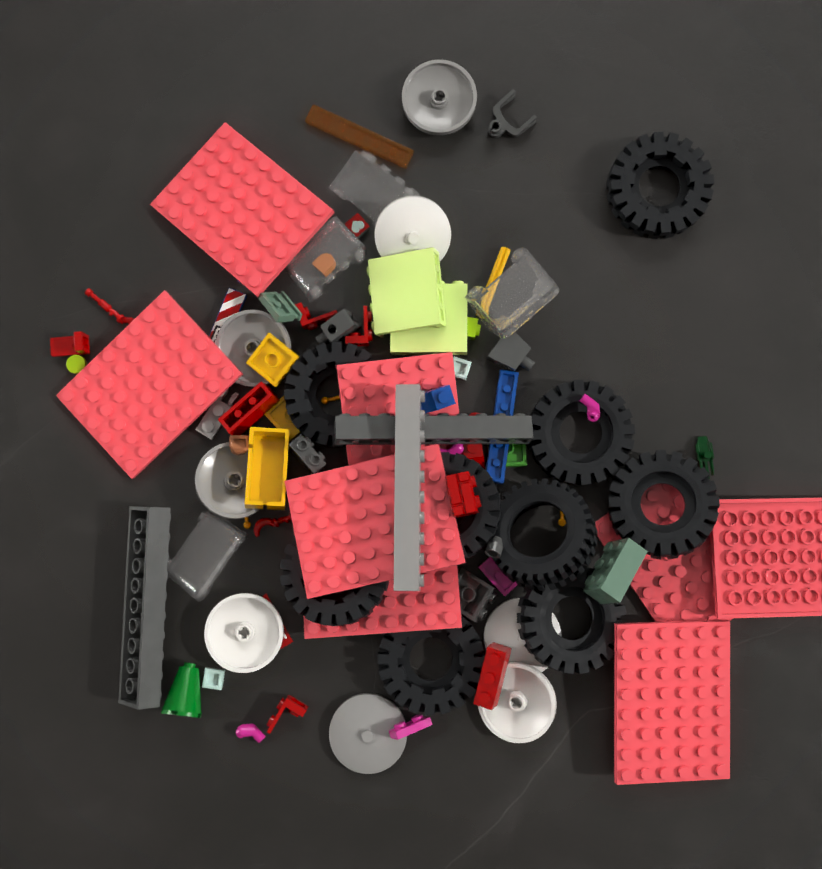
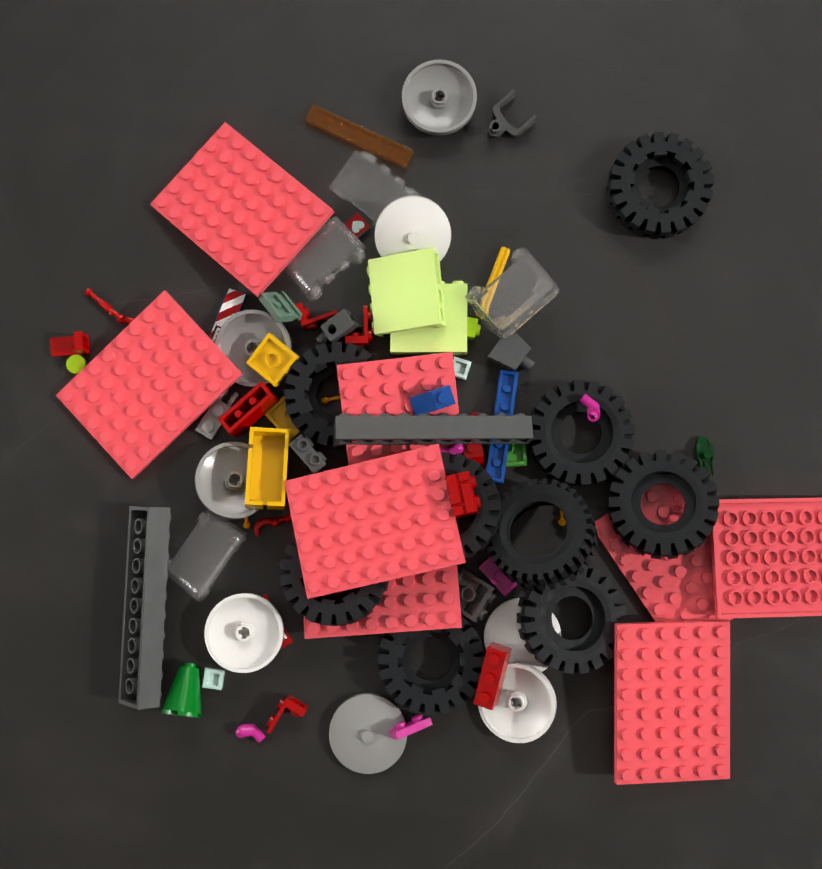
nougat tile [229,435,249,455] -> none
nougat tile [312,253,336,277] -> none
light grey brick [394,384,425,591] -> none
dark grey hose [485,536,503,558] -> none
sand green brick [583,538,648,604] -> none

